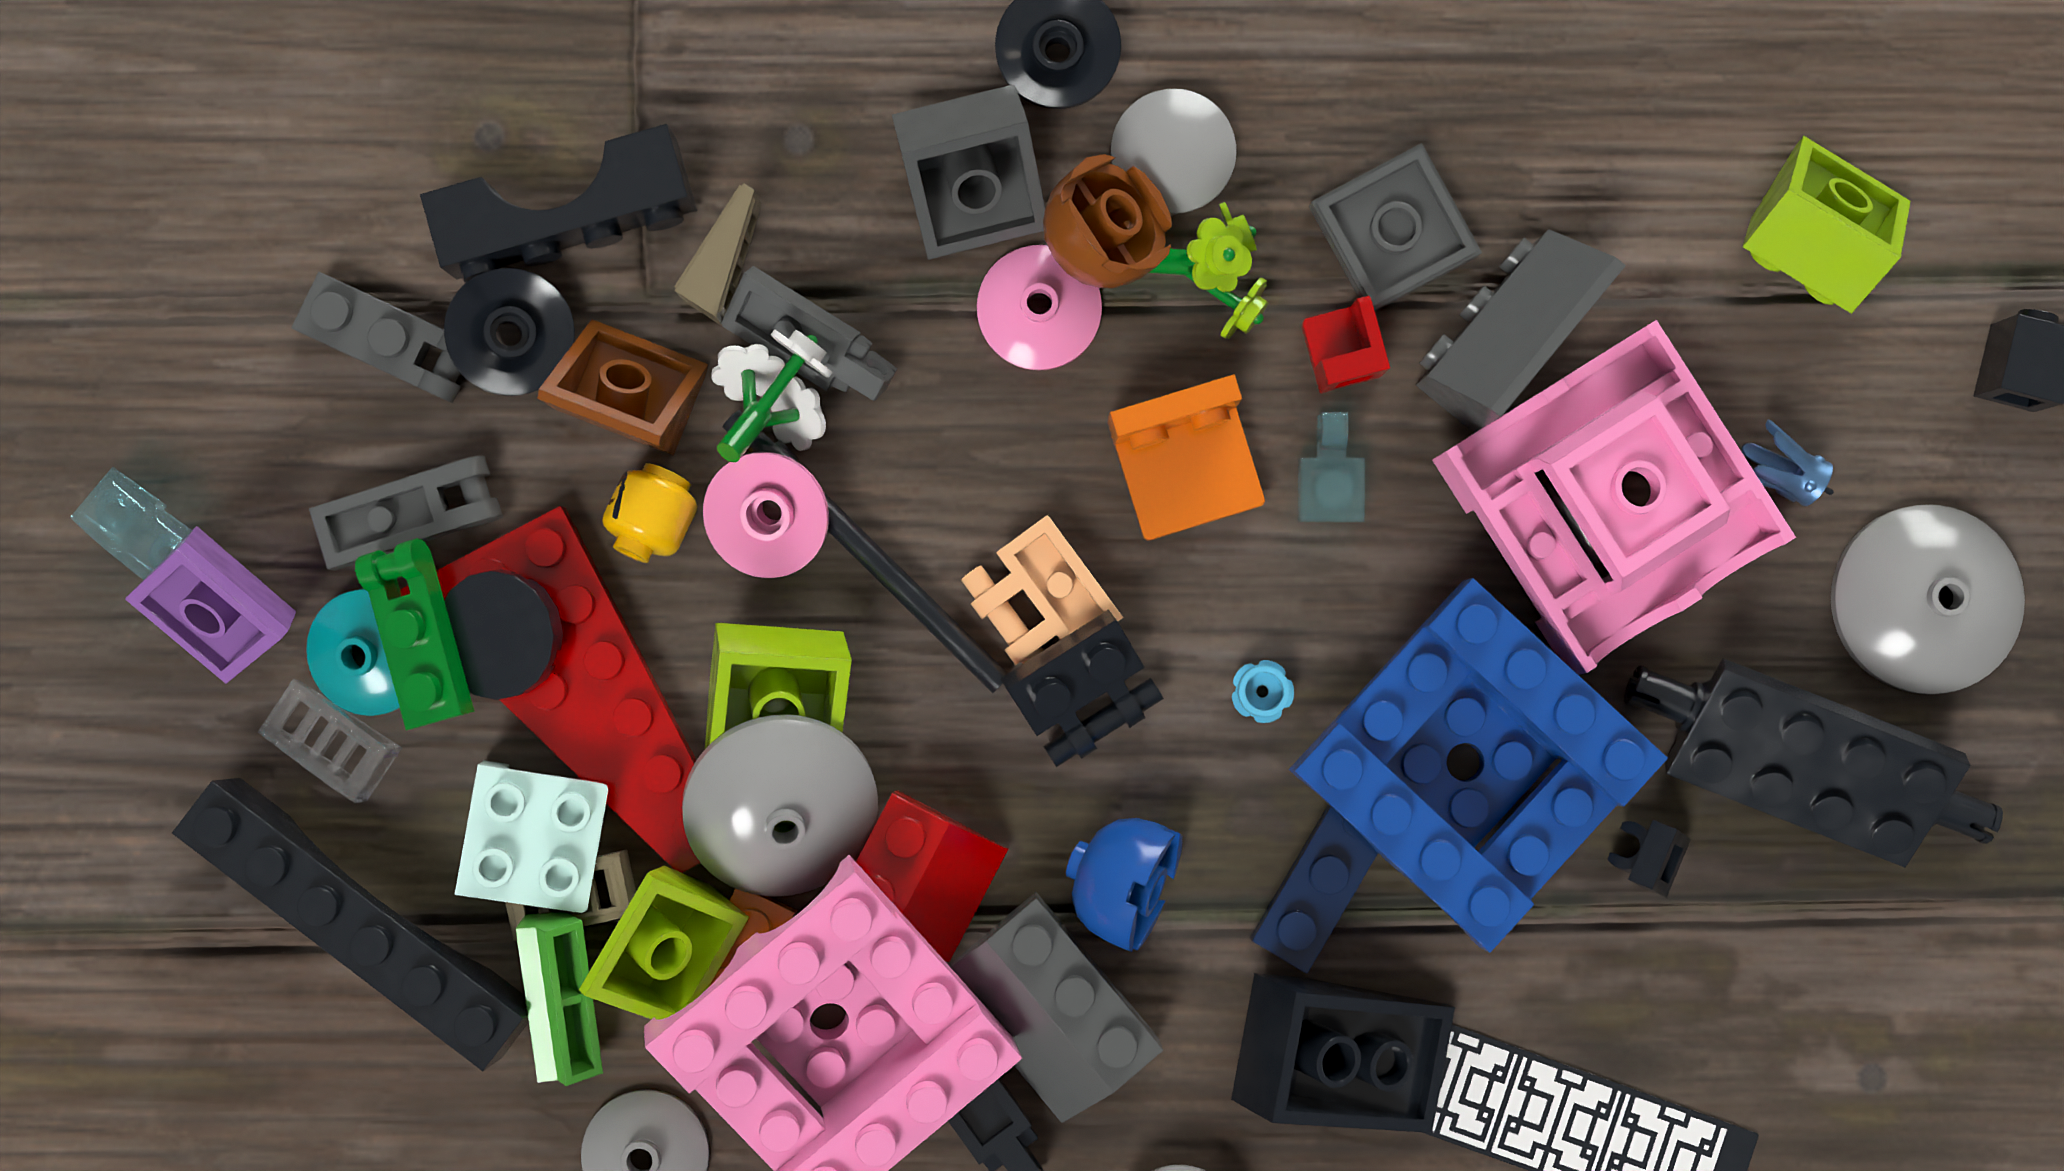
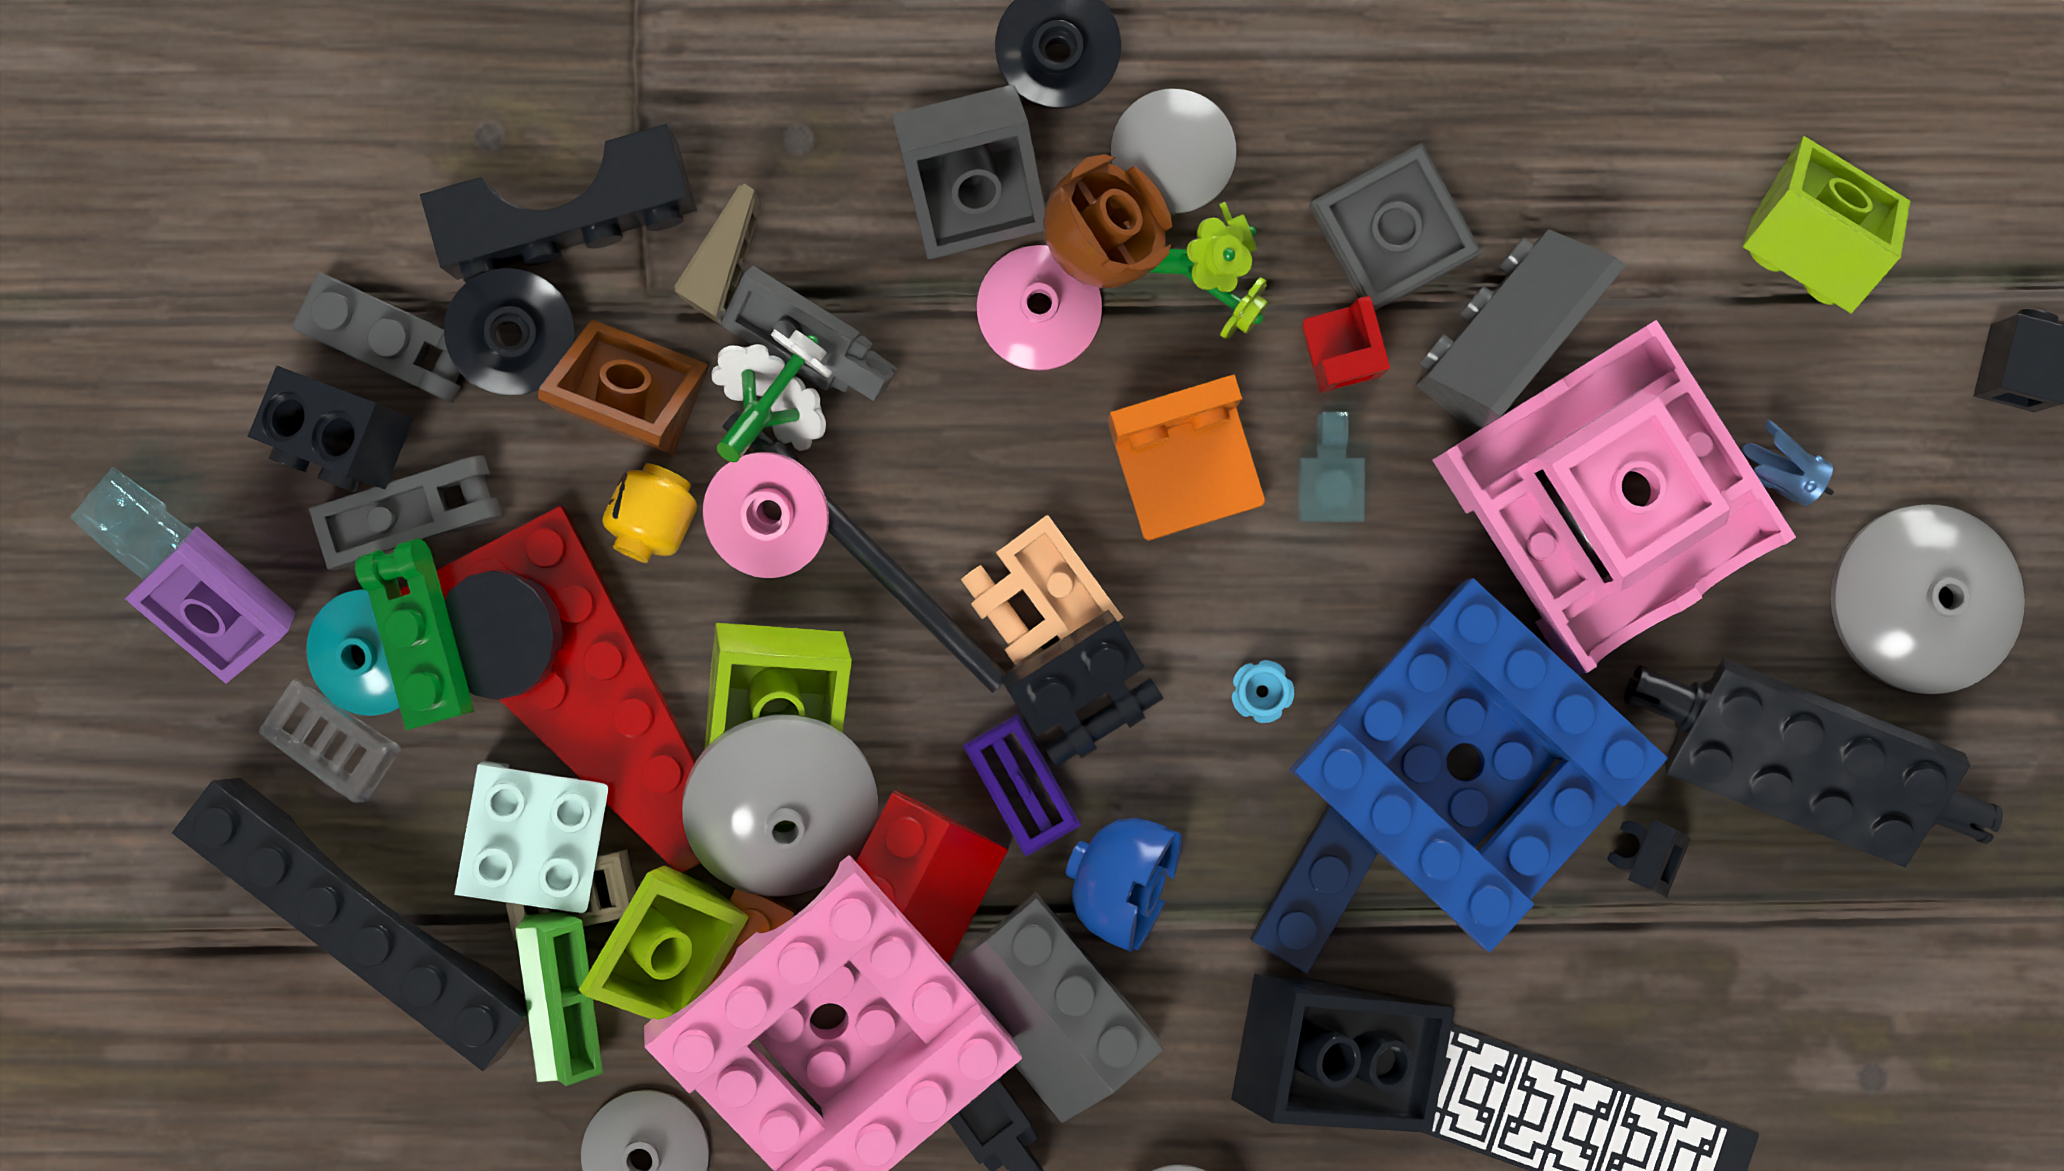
none -> black brick [247,365,414,492]
none -> dark purple tile [963,714,1081,857]

